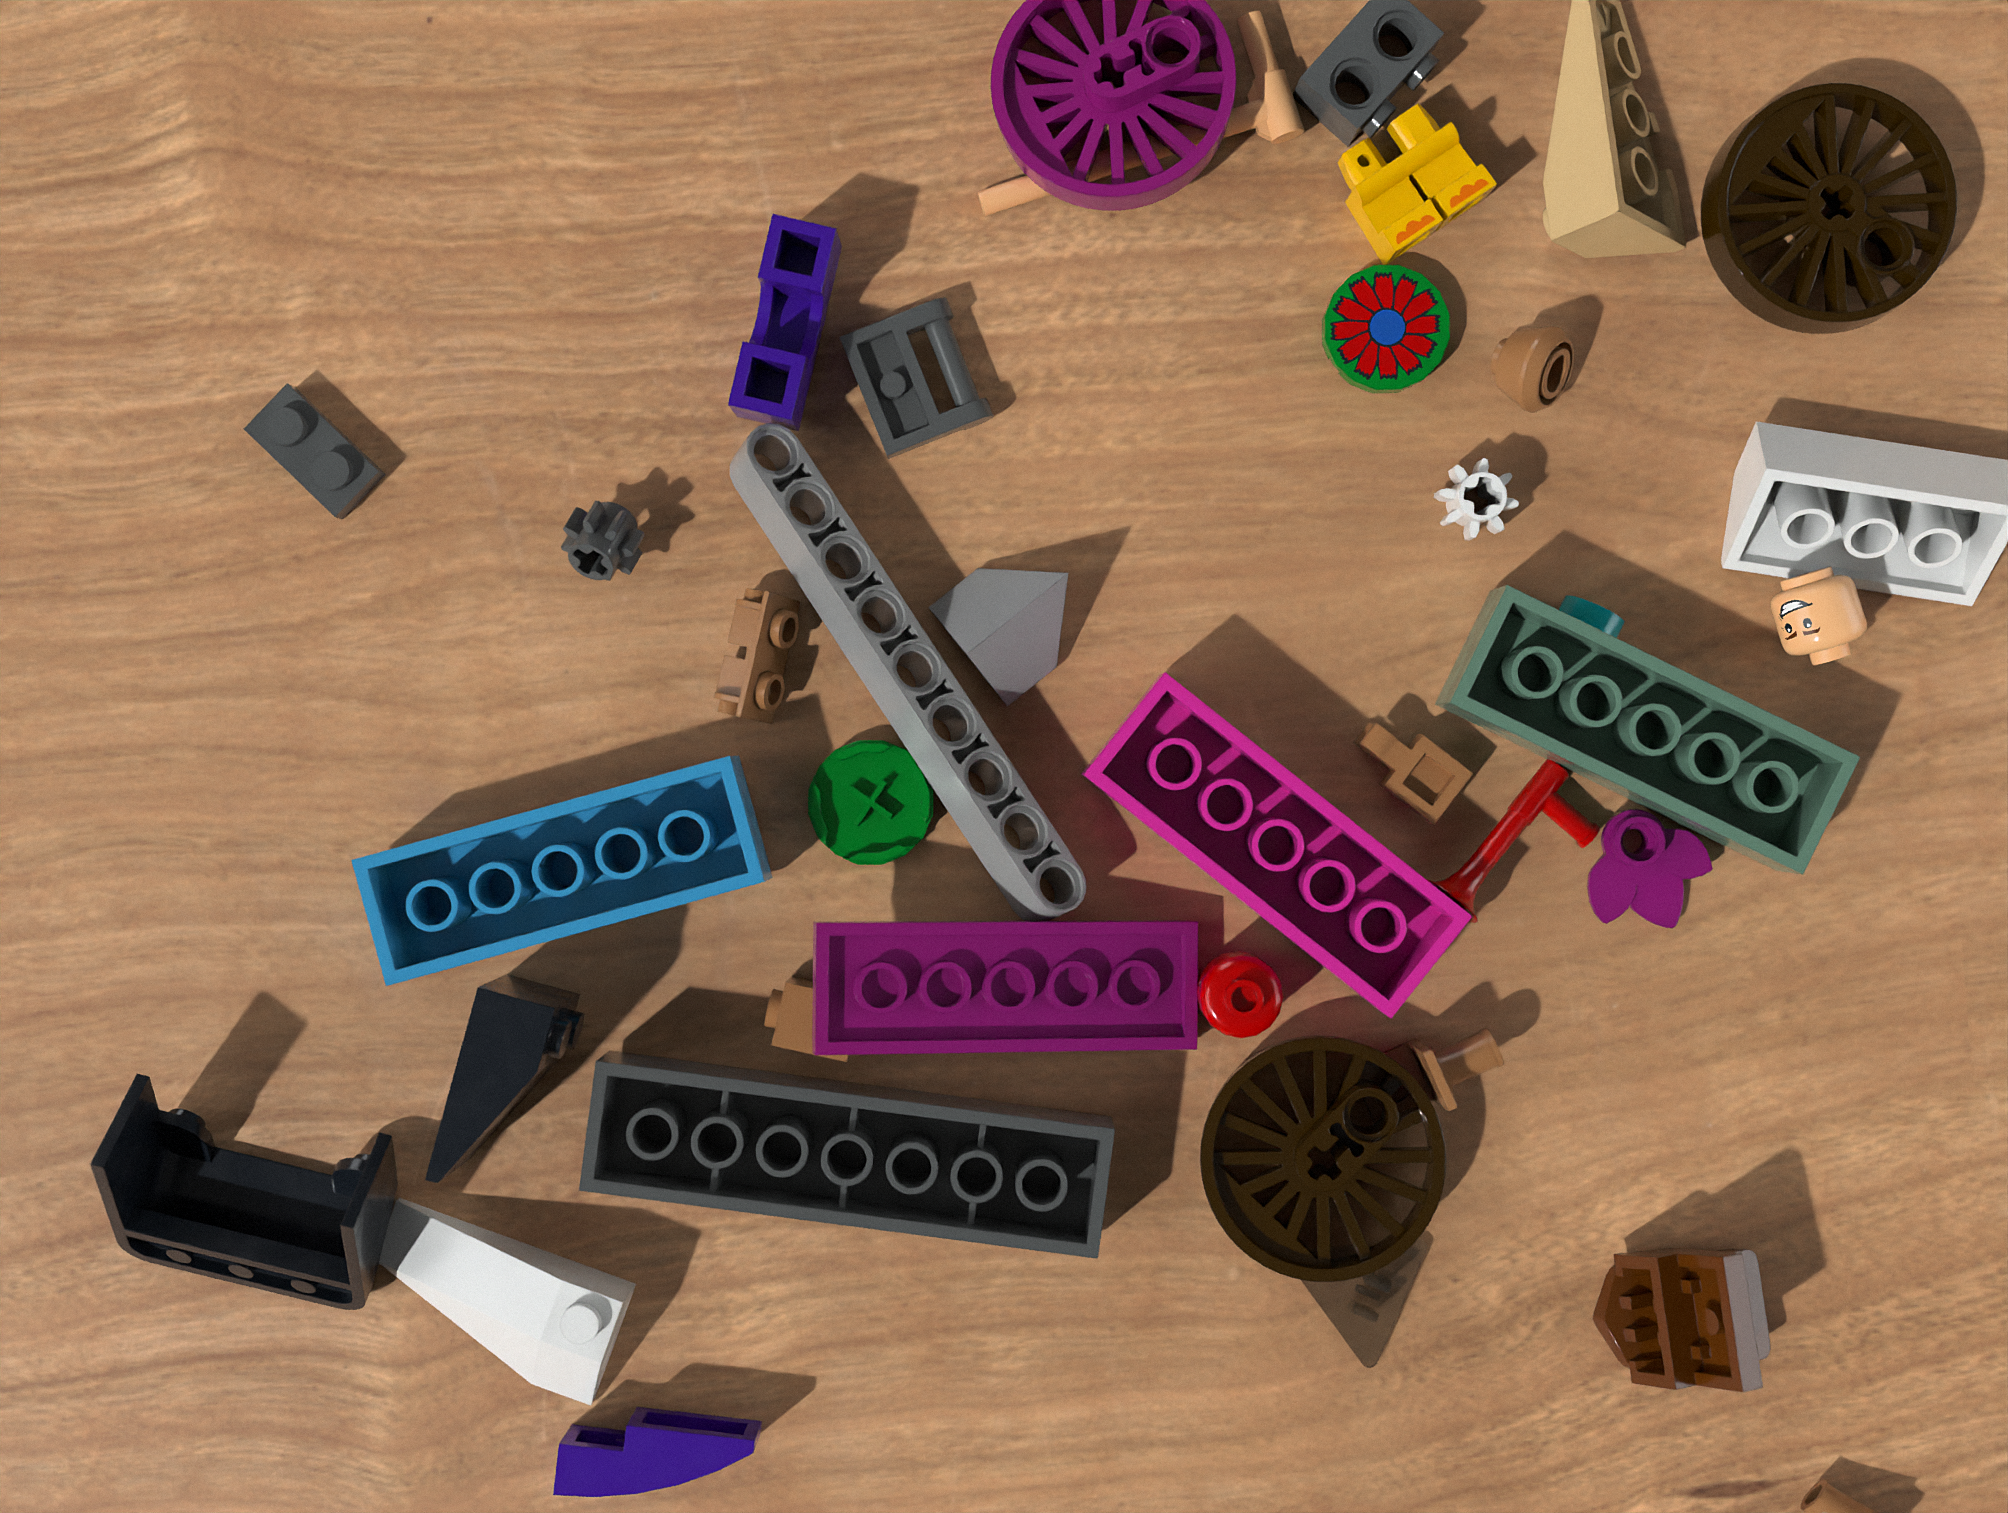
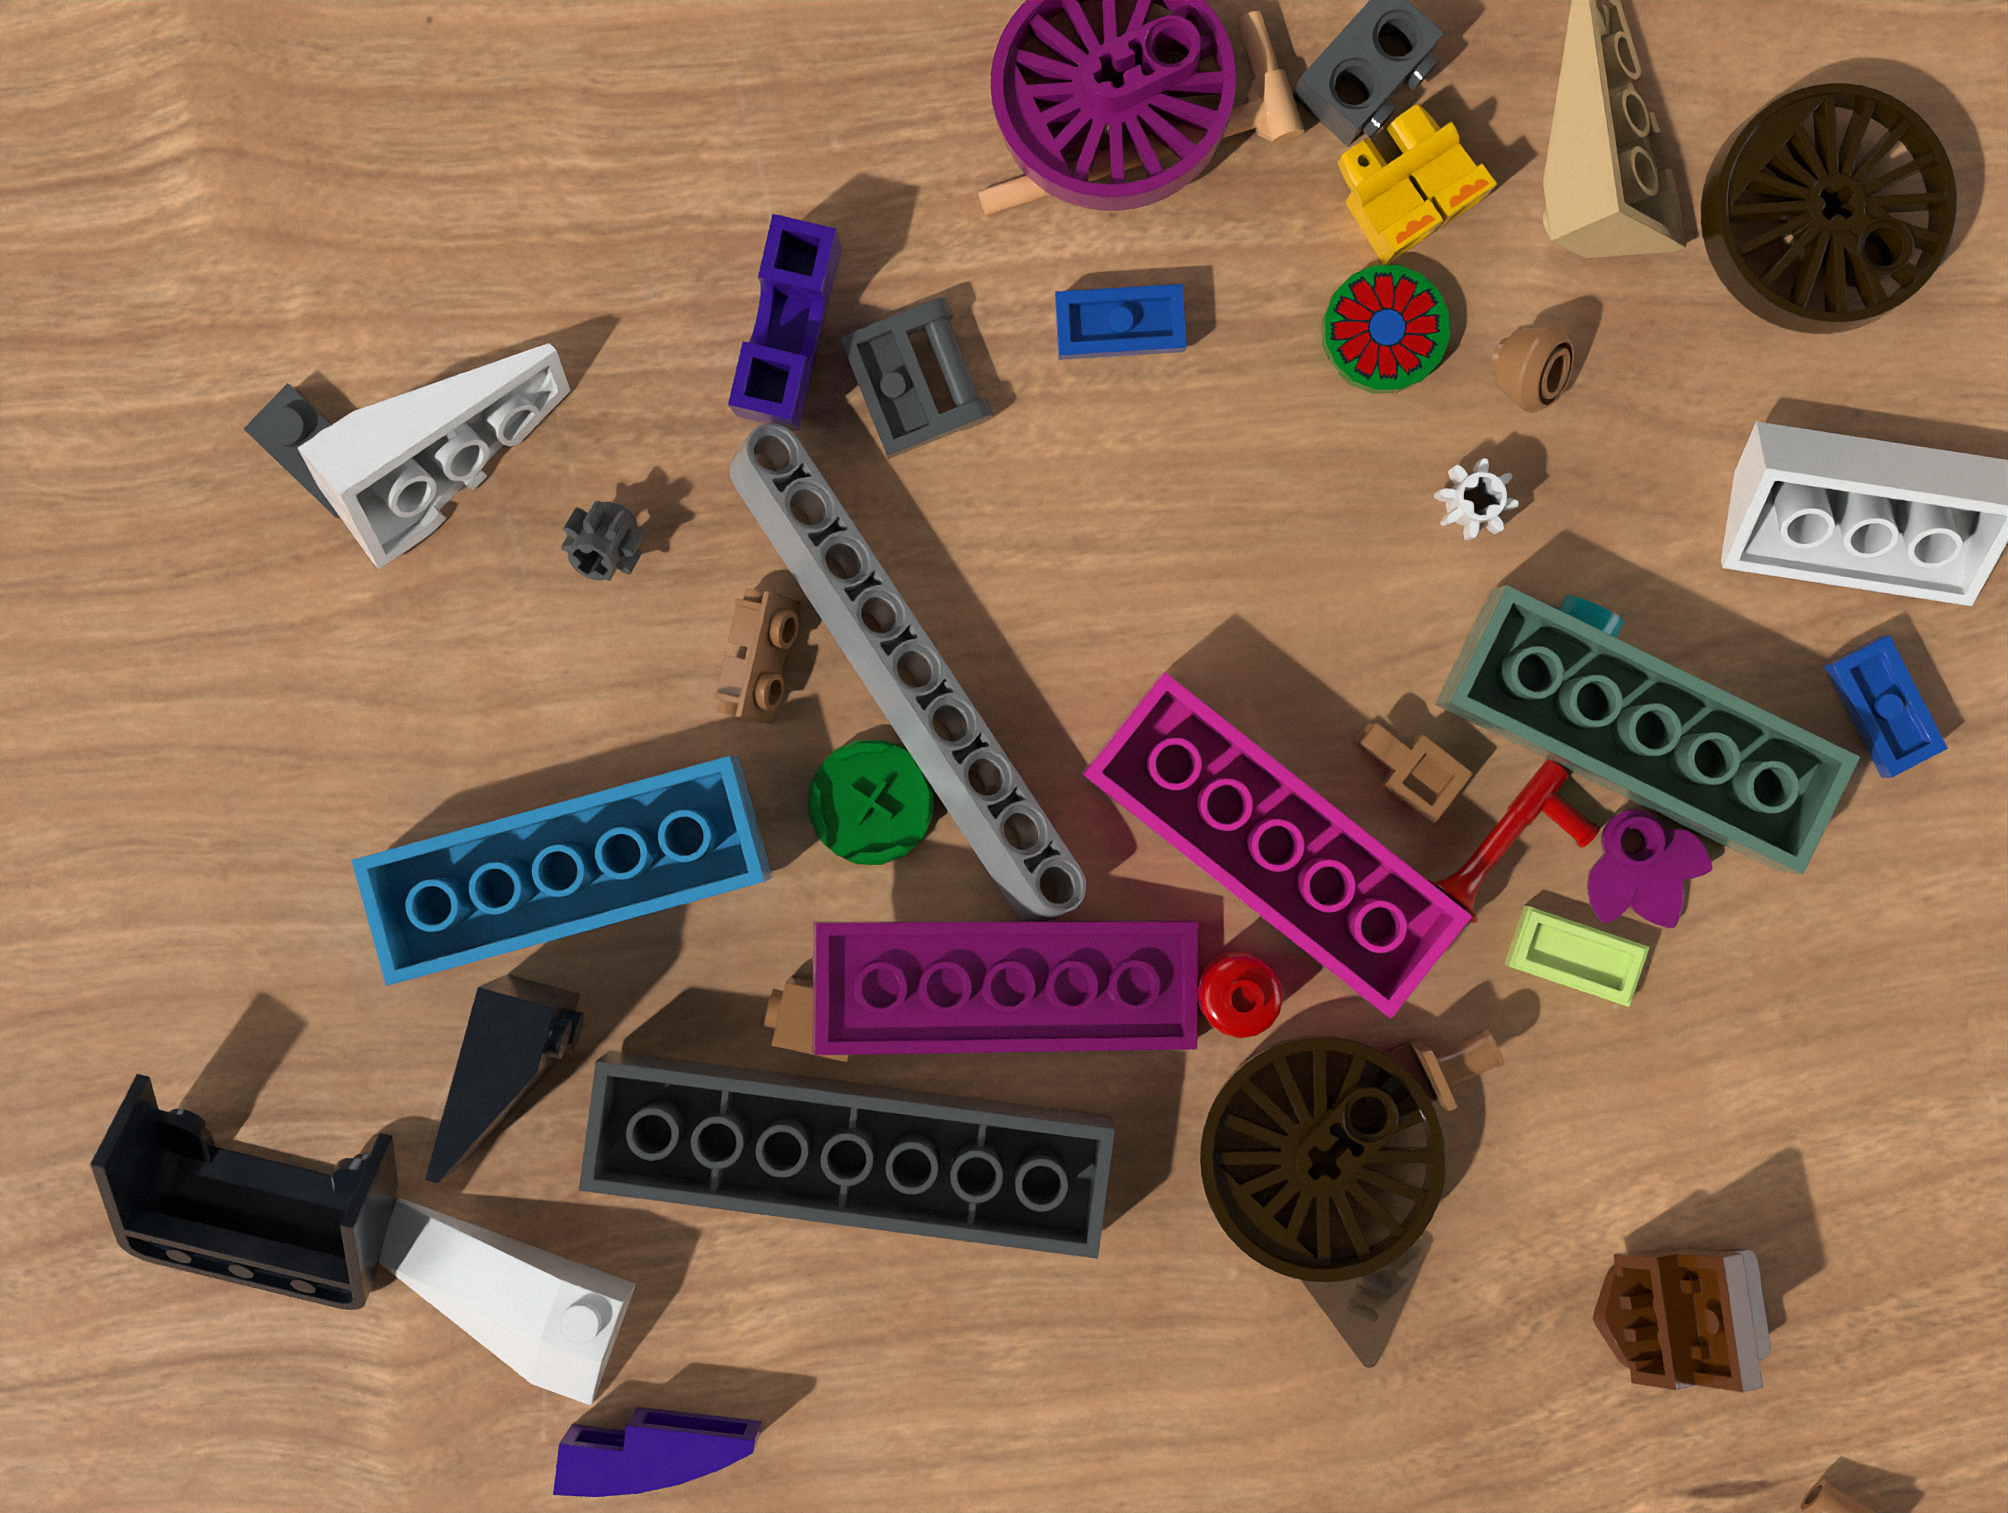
light grey slope [928,568,1068,706] -> none
light nougat head [1770,566,1867,665] -> none
none -> white wedge [298,343,570,569]
none -> blue plate [1055,284,1187,360]
none -> yellowish green tile [1504,905,1649,1007]
none -> blue plate [1823,635,1948,778]

